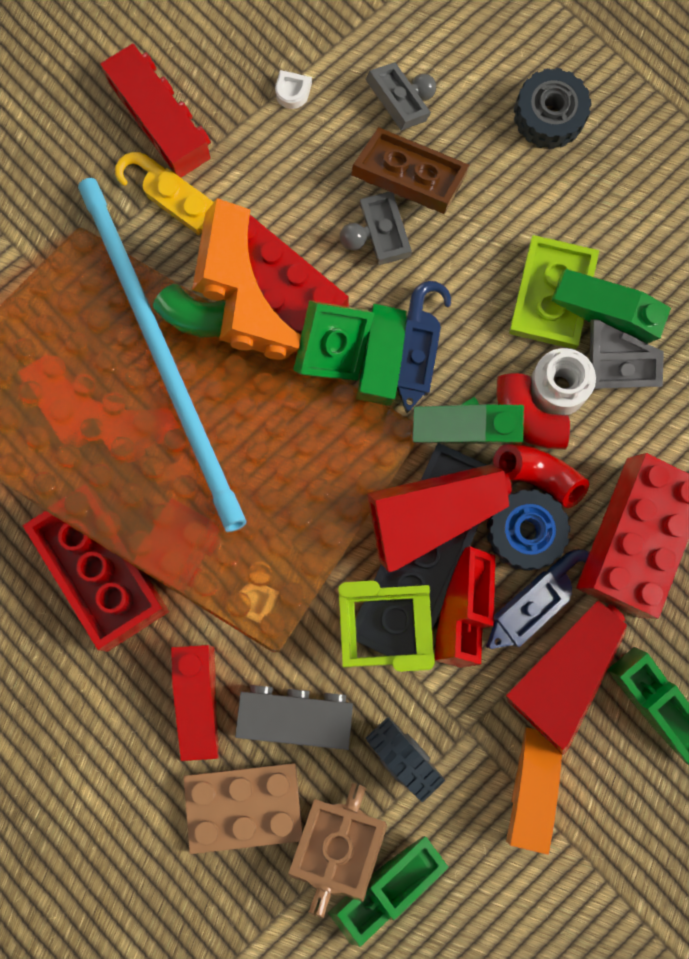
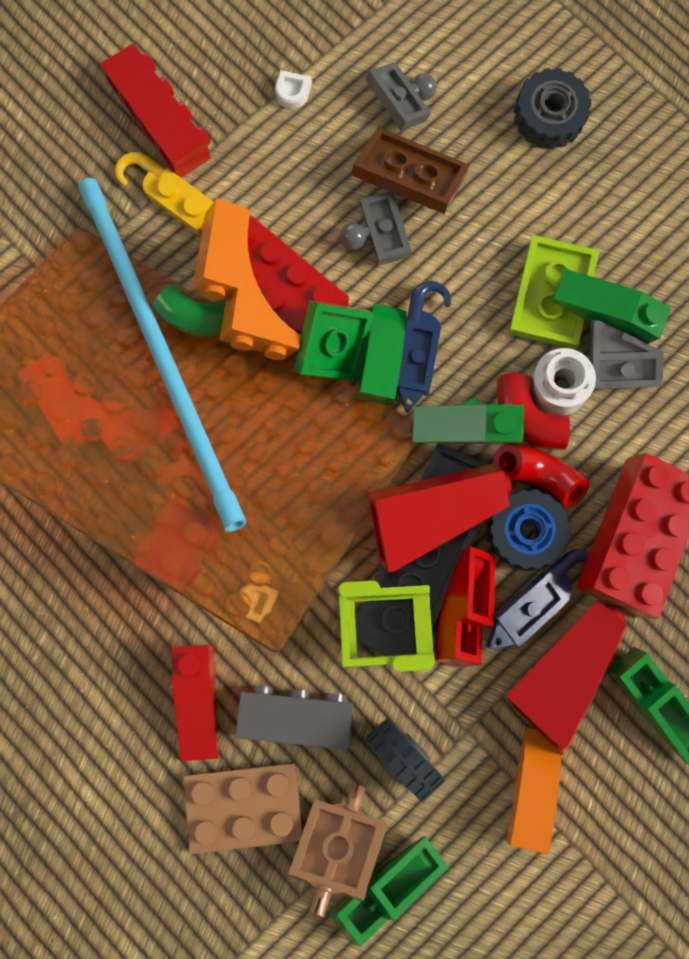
red brick [22,485,170,652] -> none

